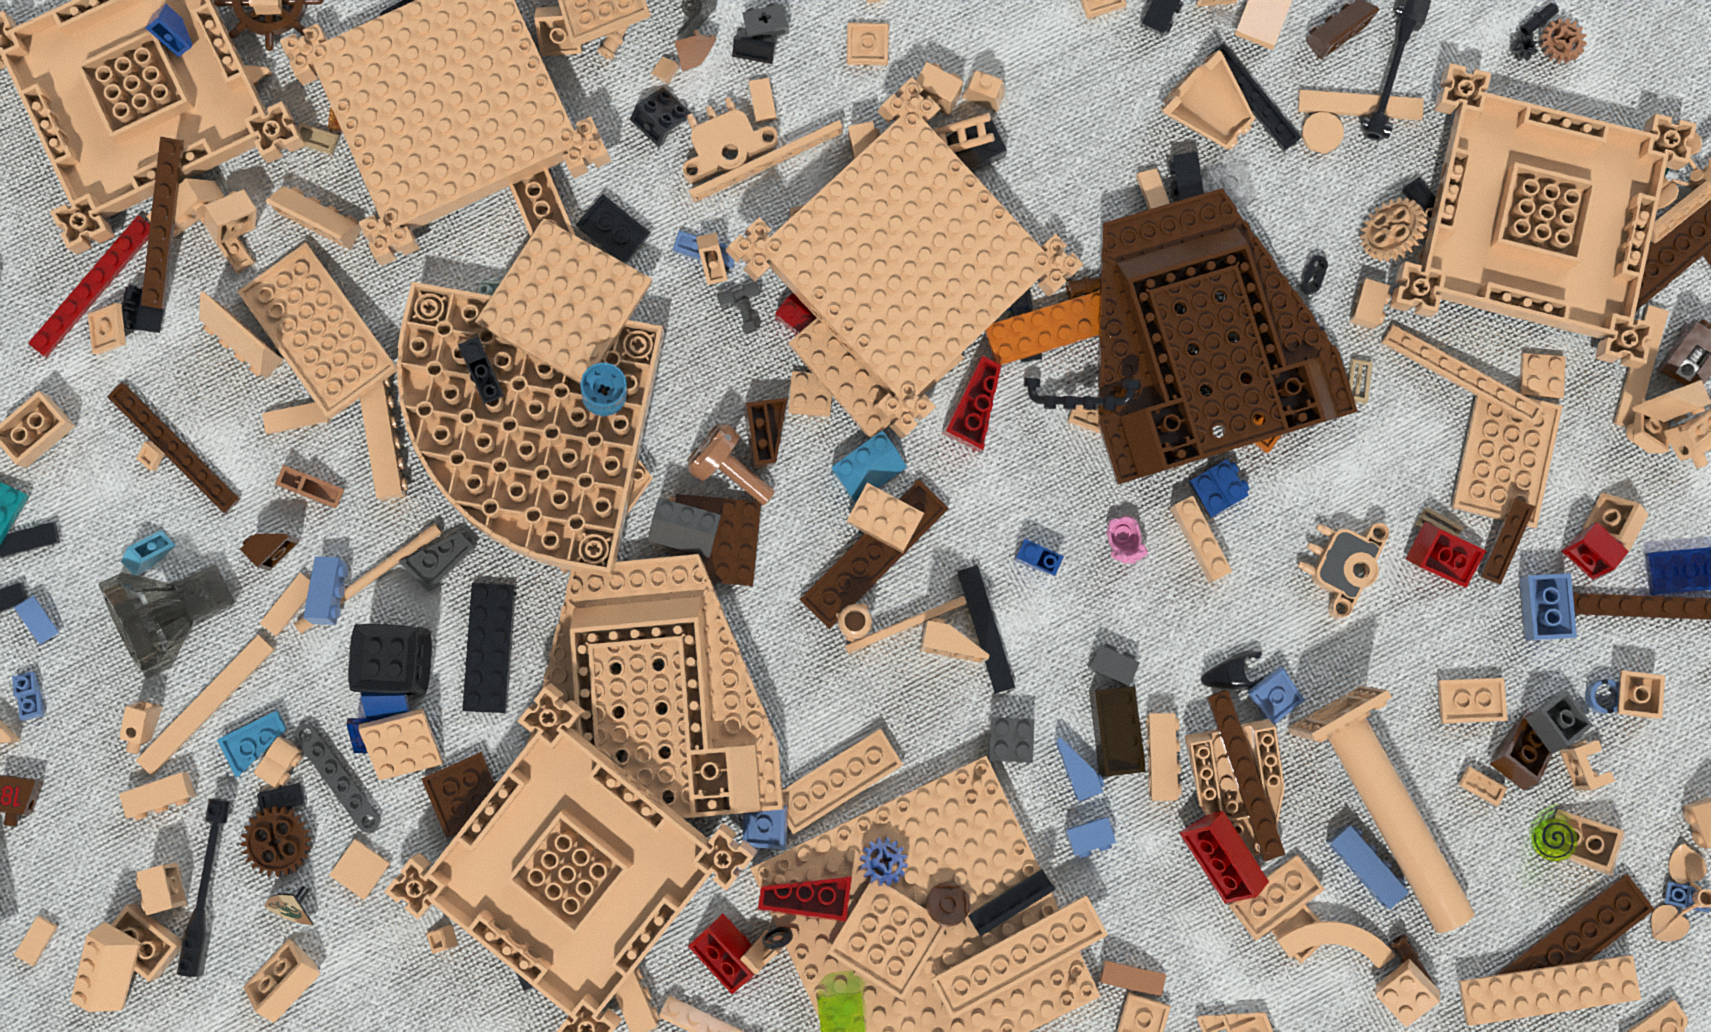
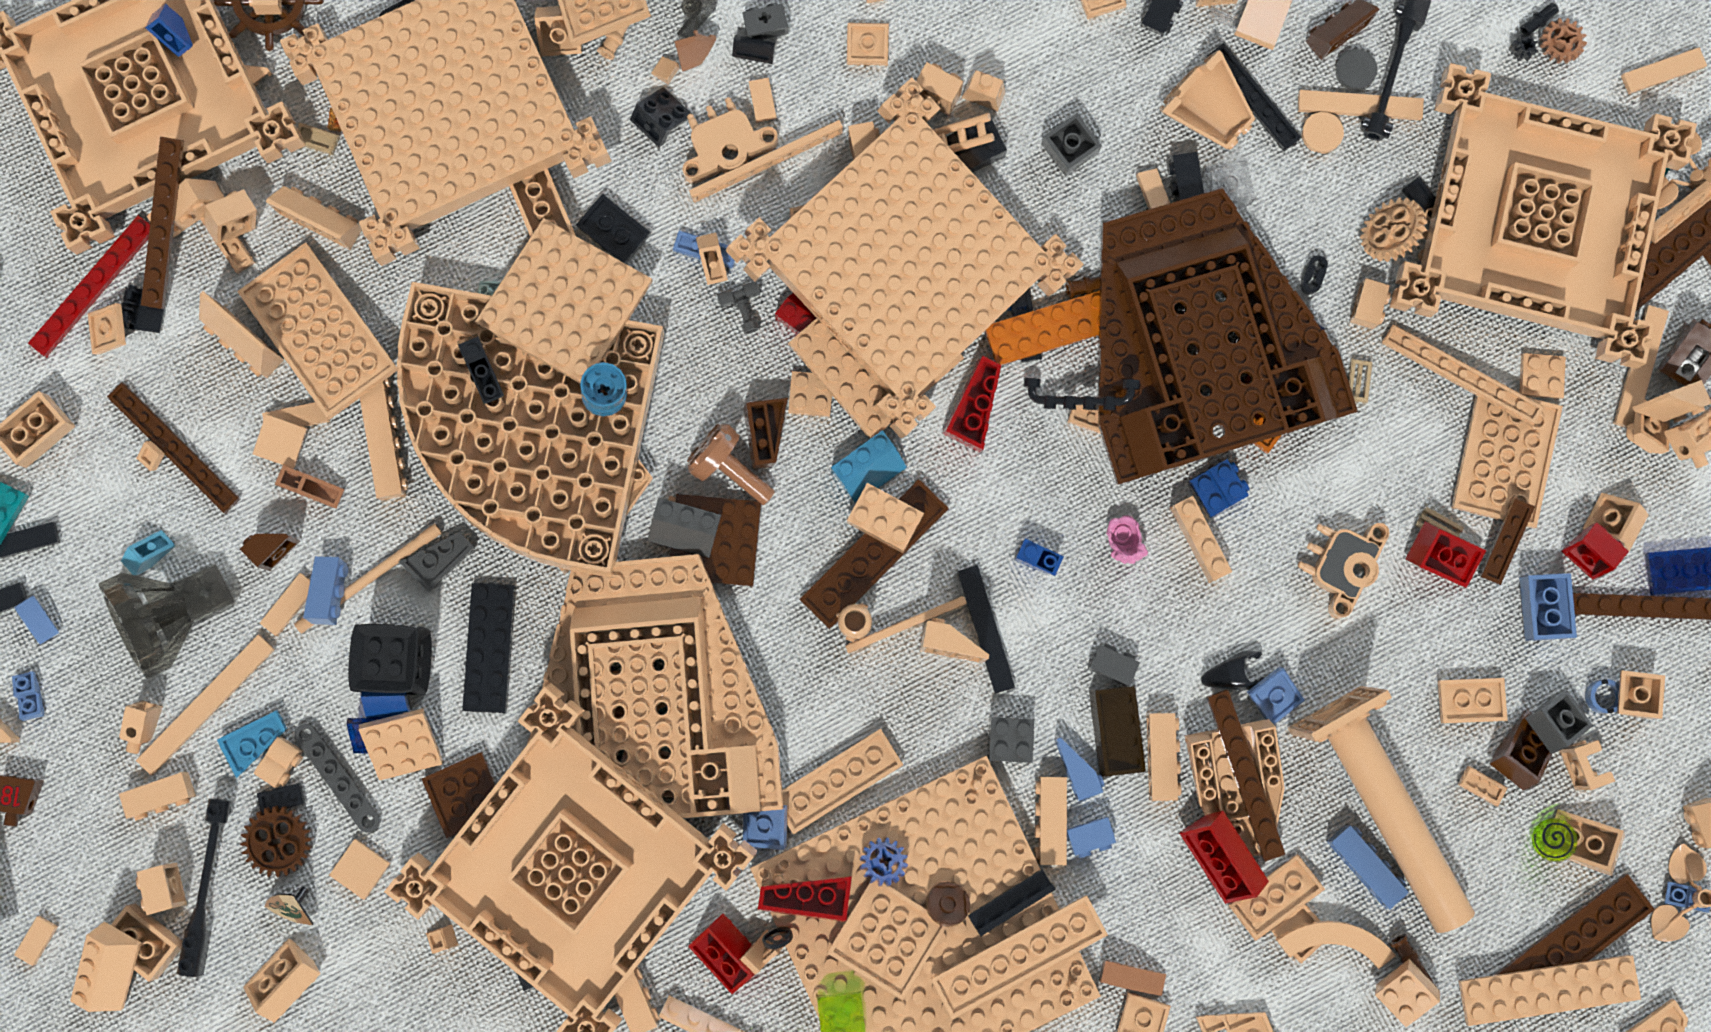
none -> light nougat tile [253,414,308,468]
none -> light nougat brick [1034,777,1067,865]
none -> dark grey brick [1041,113,1102,177]
none -> dark grey tile [1335,49,1378,90]
none -> light nougat tile [1621,47,1707,95]

